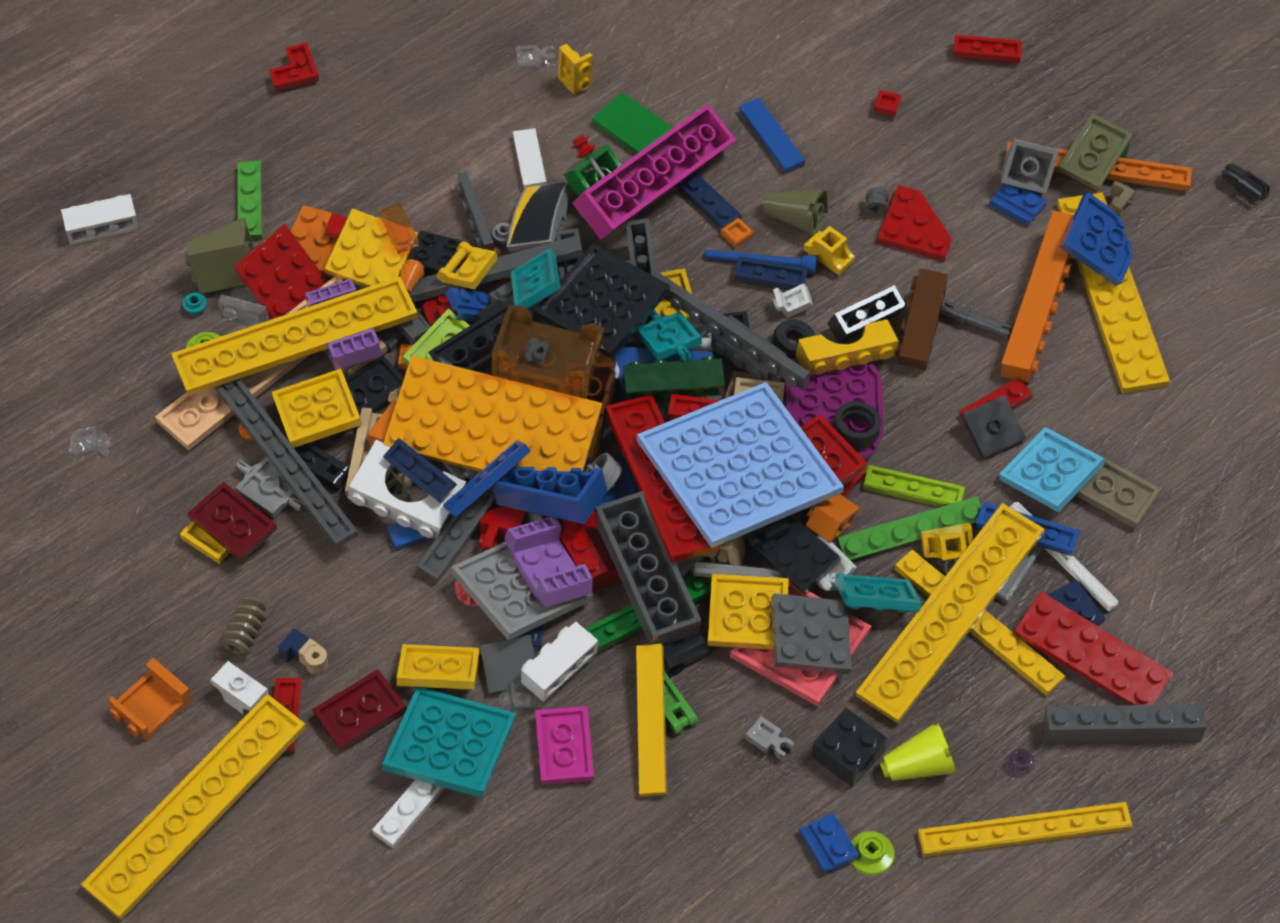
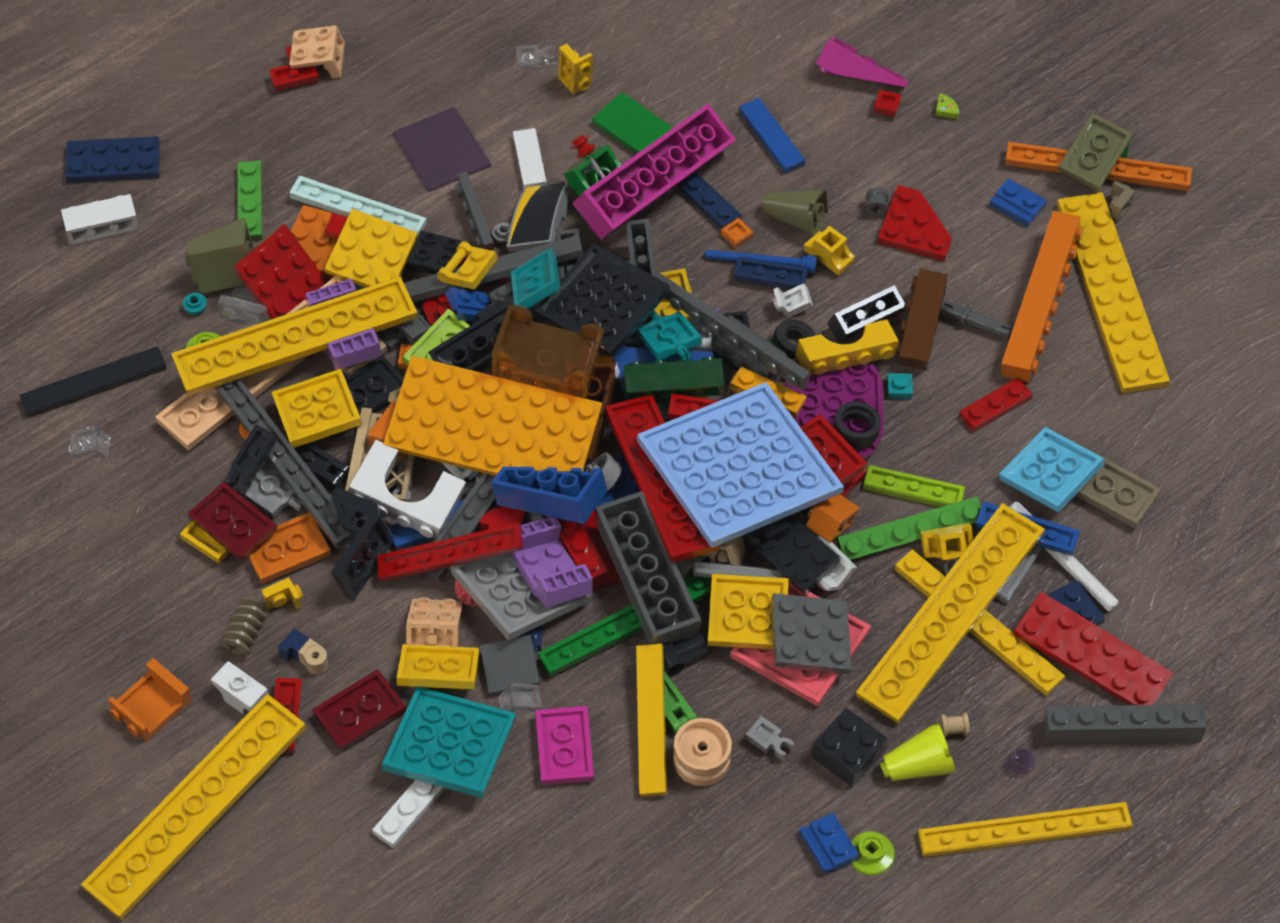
clear orange tile [379,203,420,254] -> none
dark blue plate [383,438,457,504] -> none
orange cone [400,259,424,295] -> none
blue tile [443,440,531,518] -> none
white brick [521,622,598,702] -> none
dark grey plate [524,337,549,365] -> none
teal plate [834,574,921,613] -> none
red plate [953,34,1022,64] -> none
black plate [960,395,1026,459] -> none
light grey slope [1001,139,1059,194] -> none
blue plate [1060,192,1132,287] -> none
black arm [1221,163,1270,202] -> none
none -> black tile [19,346,167,418]
none -> dark blue plate [65,136,160,183]
none -> black hinge [224,424,279,496]
none -> orange plate [248,512,331,584]
none -> yellow bracket [261,577,304,610]
none -> light aqua plate [289,176,427,235]
none -> light nougat bracket [290,25,345,78]
none -> black bracket [331,487,394,601]
none -> red plate [377,523,523,582]
none -> clear purple piece [393,107,491,192]
none -> light nougat bracket [406,597,463,647]
none -> light nougat wheel [673,718,732,786]
none -> light orange plate [729,367,807,419]
none -> dark pink wedge [816,36,909,87]
none -> teal plate [887,373,913,399]
none -> lime tile [936,93,959,119]
none -> tan bush [939,712,970,738]

